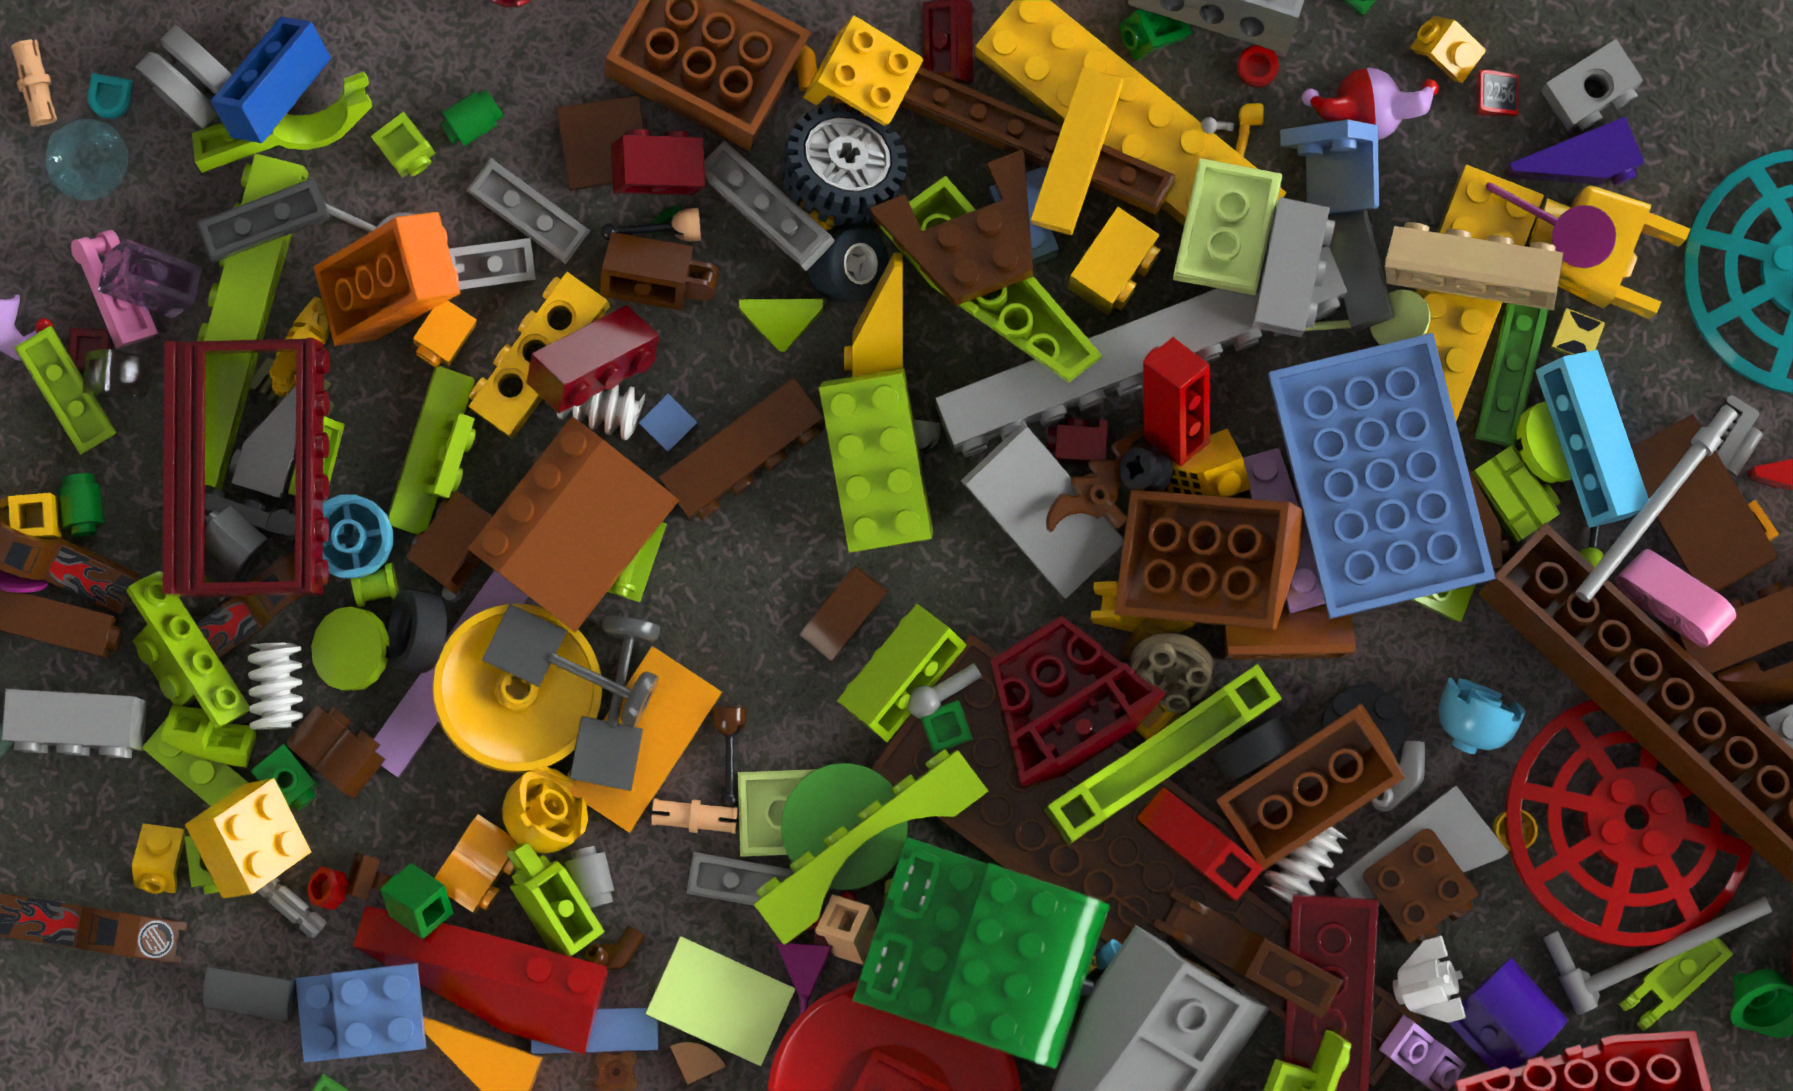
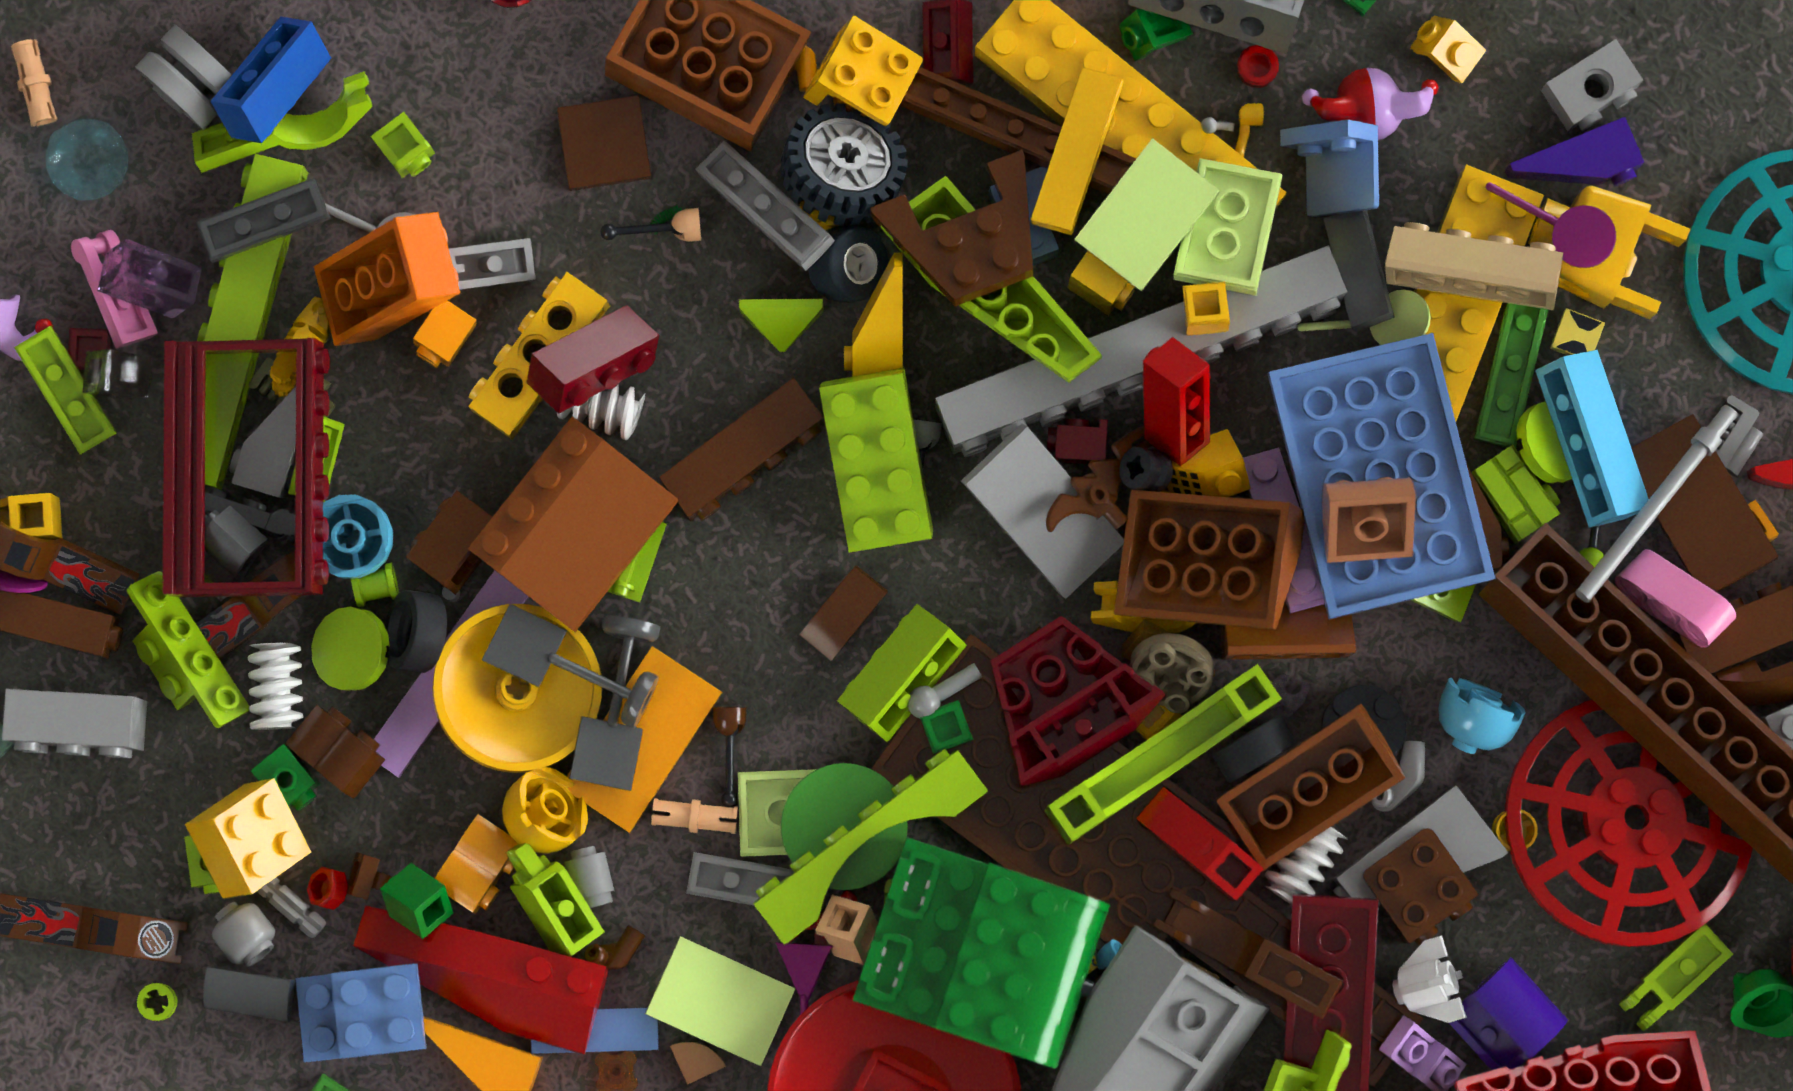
green brick [58,473,104,537] -> none
teal tile [88,73,135,119] -> none
yellow bracket [132,823,185,894] -> none
lime plate [142,718,250,806] -> none
lime slope [161,705,257,768] -> none
lime bracket [387,366,476,535] -> none
green brick [439,89,504,147] -> none
light grey tile [466,158,591,266] -> none
reddish brown brick [600,232,719,311] -> none
dark red brick [611,129,705,196] -> none
medium blue tile [639,394,698,453] -> none
light grey brick [1251,197,1335,338] -> none
slope [1476,70,1518,116] -> none
light grey bar [1543,896,1773,1016] -> none
none -> lime bush [137,983,177,1021]
none -> light grey head [212,902,275,966]
none -> yellowish green tile [1074,138,1220,292]
none -> yellow slope [1182,282,1230,336]
none -> nougat brick [1322,477,1416,563]

